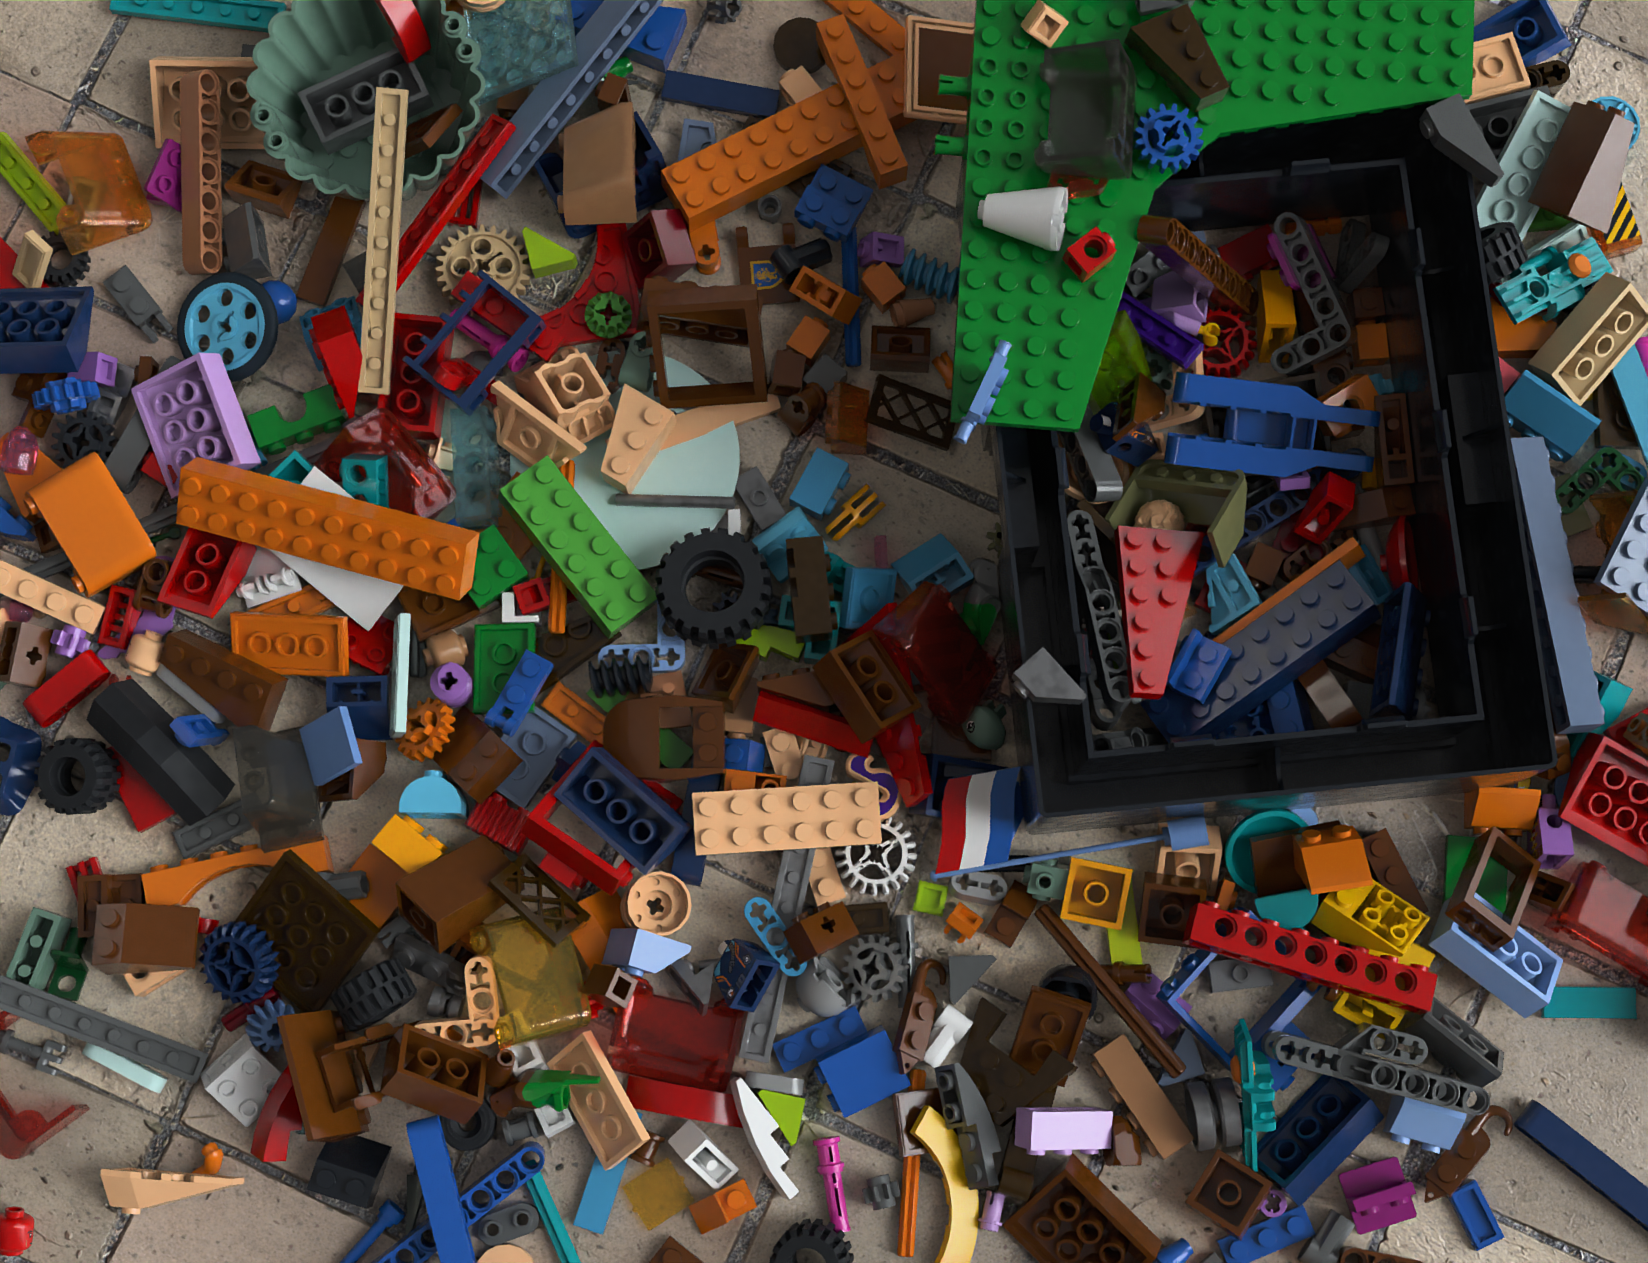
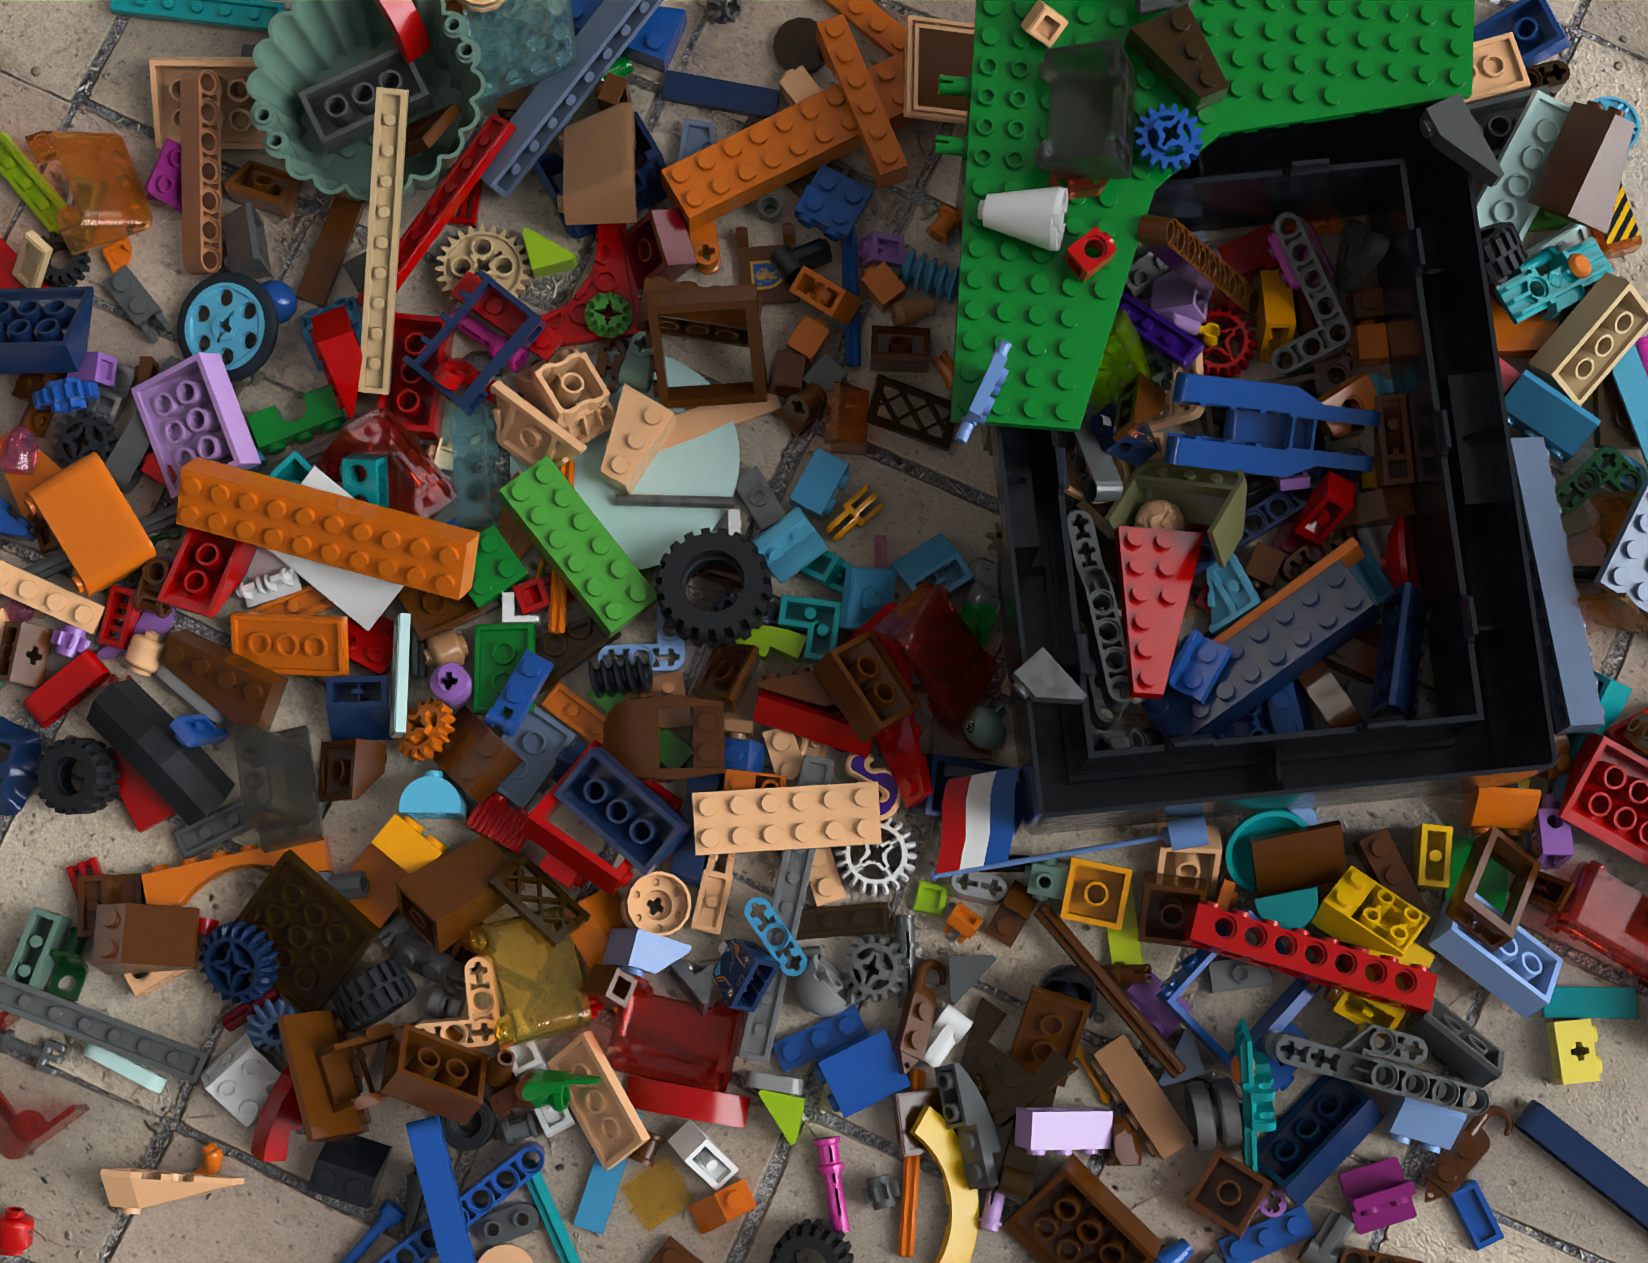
medium blue tile [299,706,363,786] -> none
white slope [730,1077,799,1200] -> none
reddish brown brick [783,901,860,965] -> none
dark brown wedge [786,535,838,644] -> none
orange slope [1292,825,1373,895] -> none
none -> orange tile [100,236,132,274]
none -> light nougat hinge [690,853,737,936]
none -> orange bush [926,205,958,245]
none -> light orange hinge [1075,1046,1111,1104]
none -> yellow brick [1411,823,1453,891]
none -> light yellow brick [1546,1018,1603,1085]

